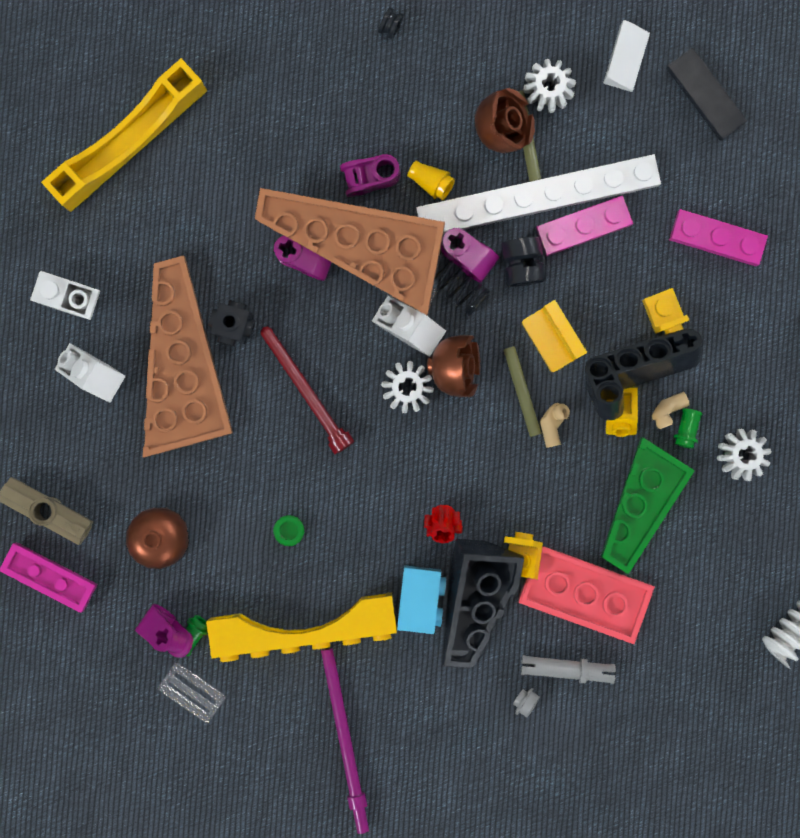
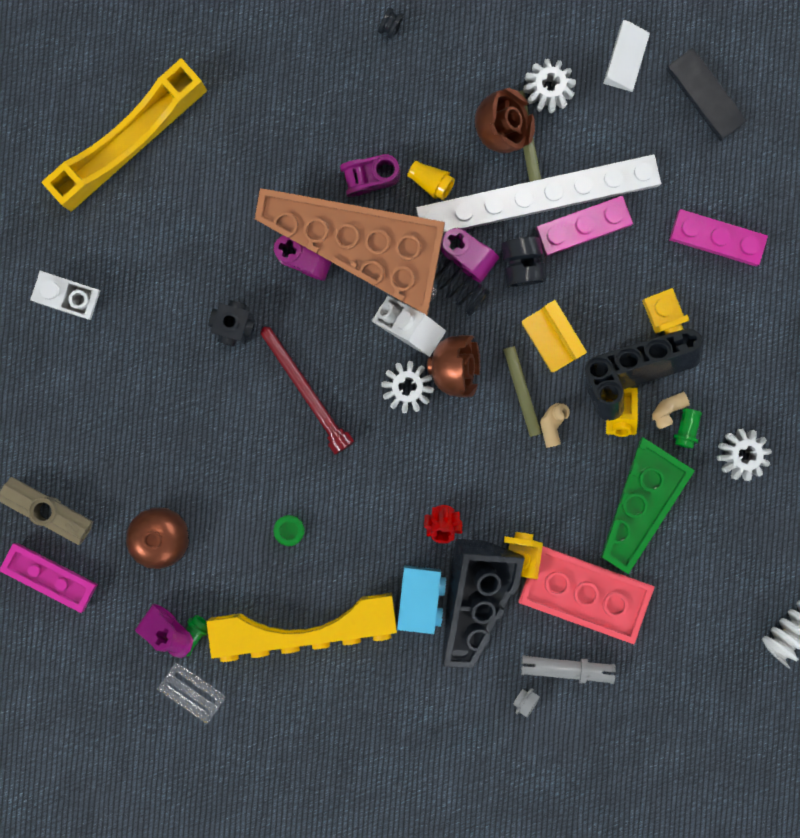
white slope [55,343,125,403] -> none
nougat wing [143,256,233,458] -> none
magenta bar [321,648,369,834] -> none

